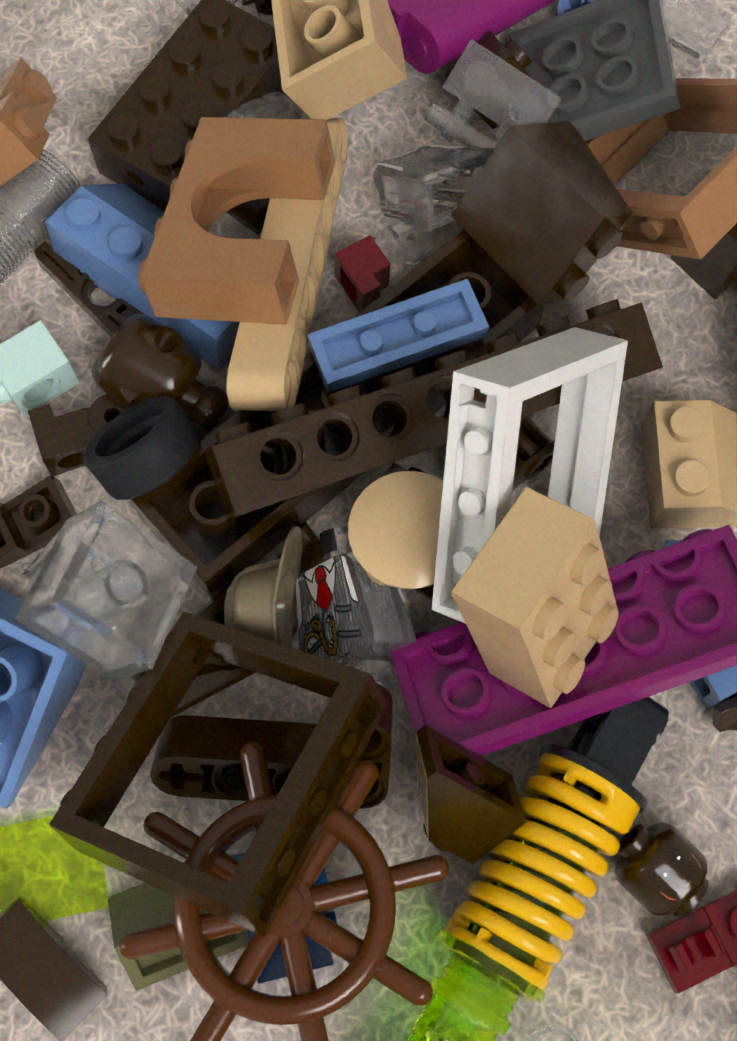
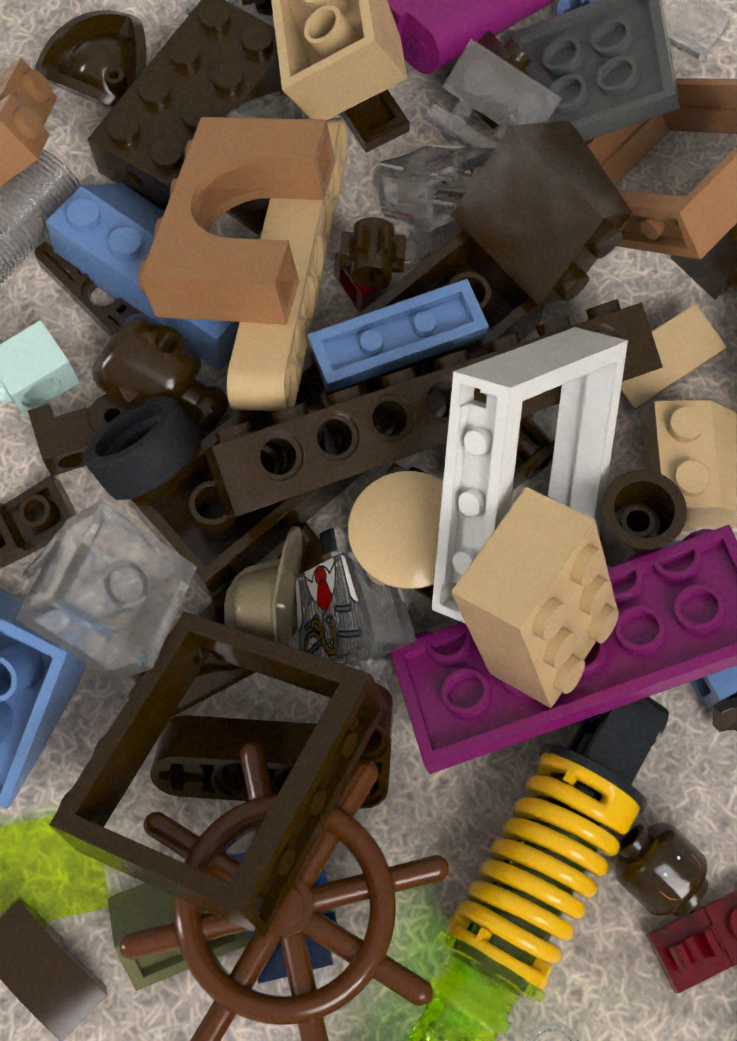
dark brown slope [416,725,526,864] -> none
none -> dark brown hat [35,10,146,109]
none -> dark brown gear [339,217,406,287]
none -> dark brown tile [341,89,410,153]
none -> dark brown plant [599,470,687,567]
none -> tan slope [621,304,727,410]

